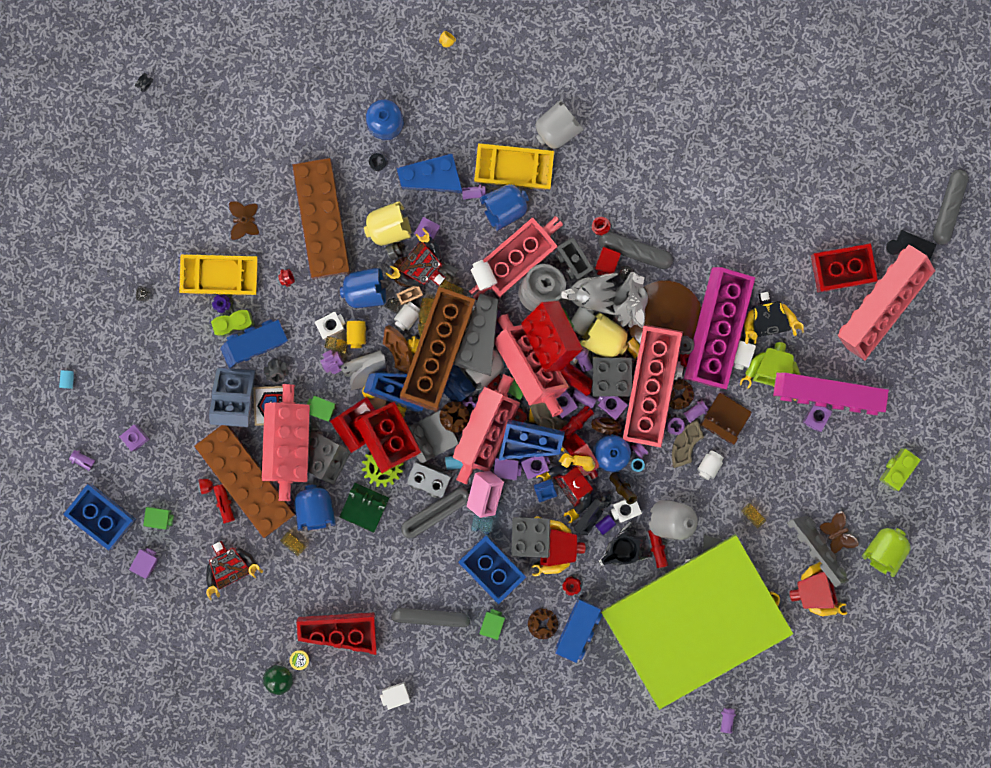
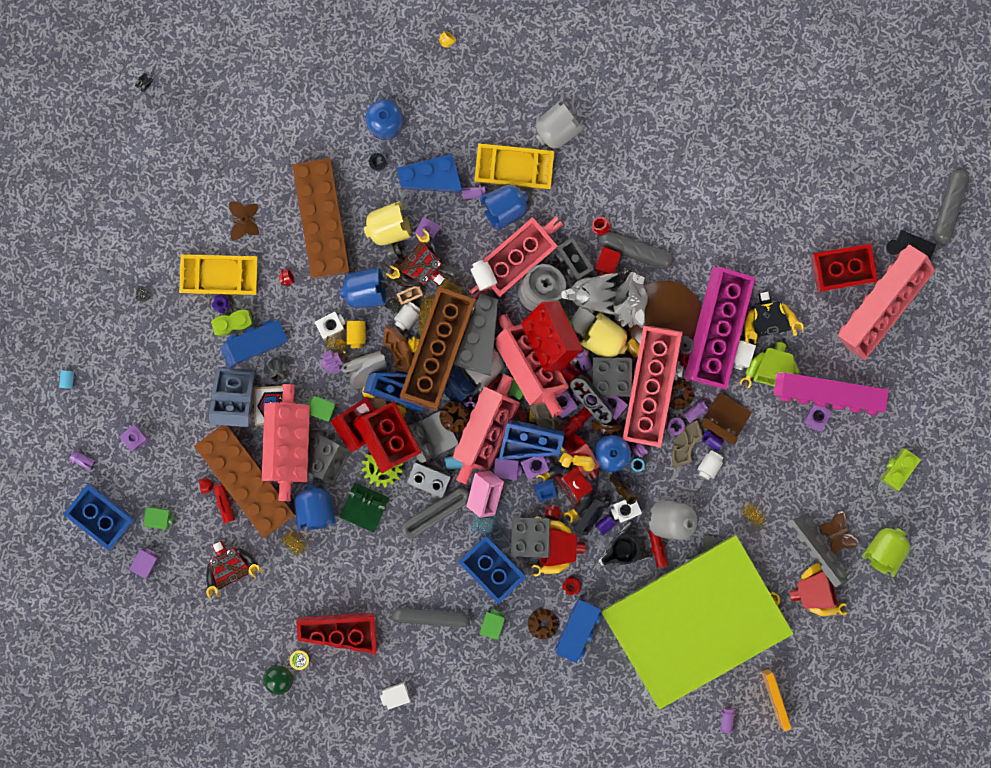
none -> red plate [544,505,562,520]
none -> black beam [570,375,614,424]
none -> dark purple hinge [702,431,724,451]
none -> light orange tile [761,669,791,731]

